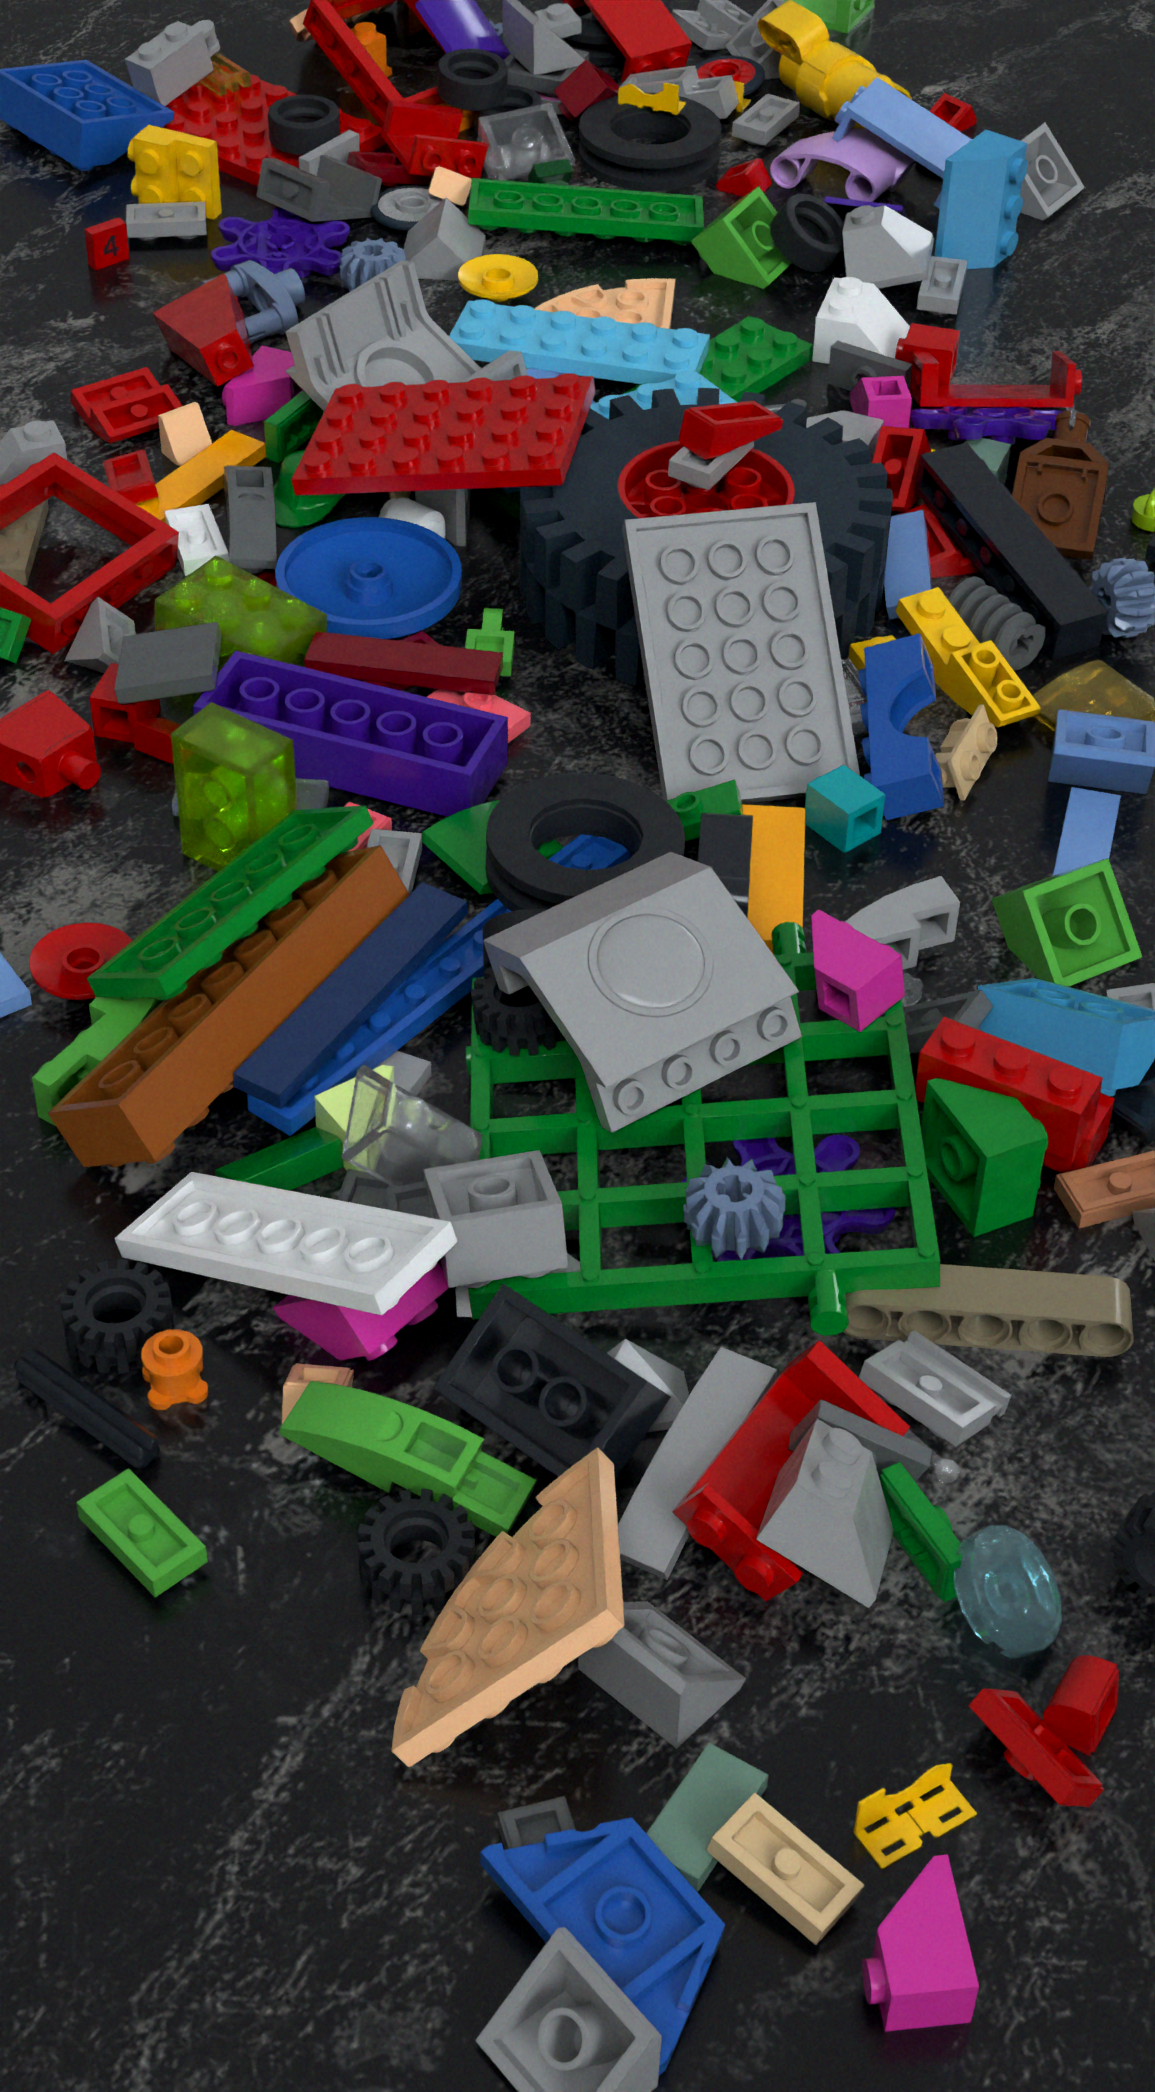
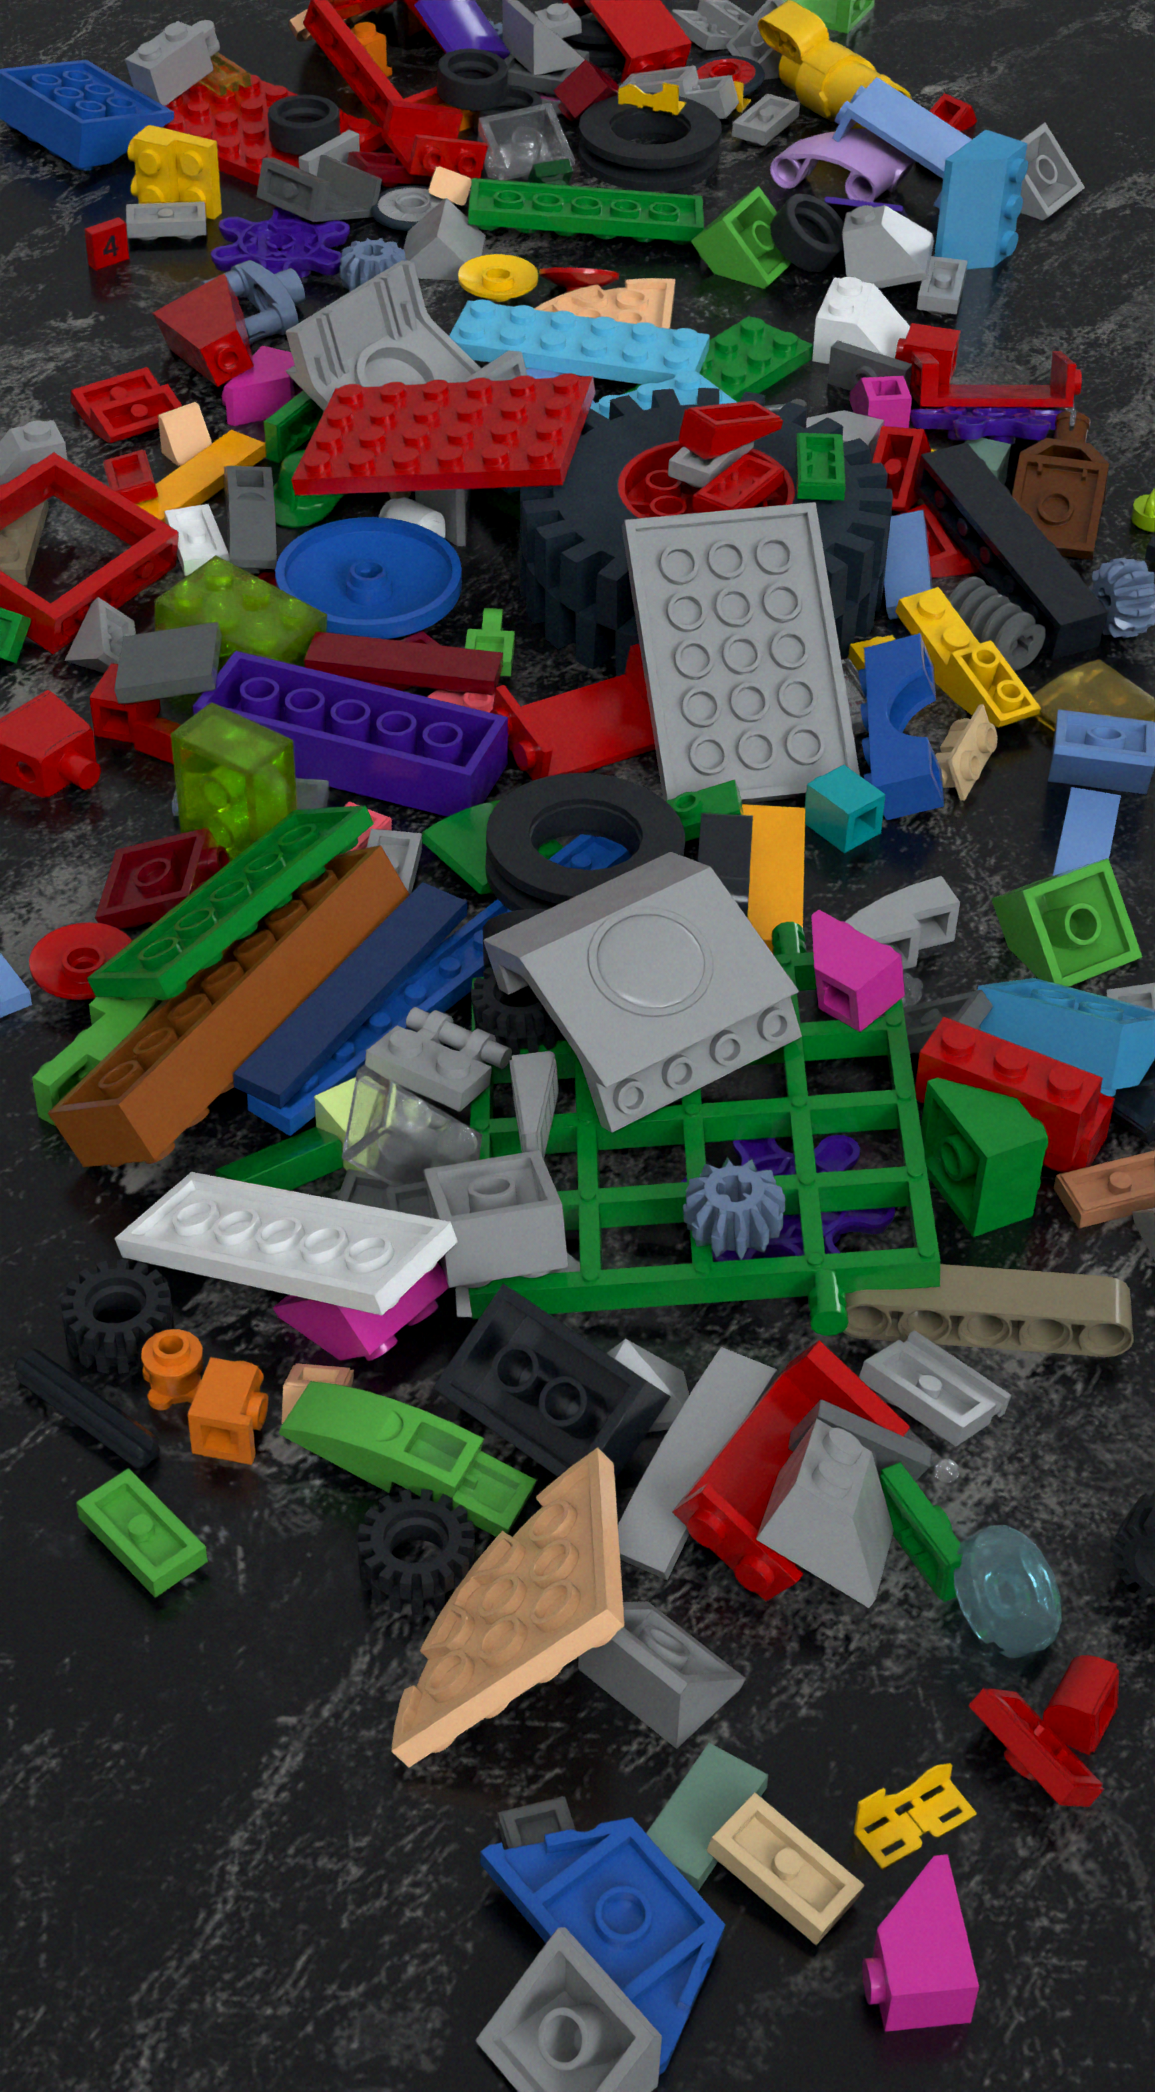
red slope [715,158,772,197] -> none
none -> dark red plate [95,827,230,929]
none -> orange brick [187,1357,268,1465]
none -> light grey plate [365,1007,512,1112]
none -> red panel [490,644,655,781]
none -> light grey slope [509,1051,559,1159]
none -> red dish [539,267,619,293]
none -> red plate [692,454,785,513]
none -> green plate [795,433,846,501]

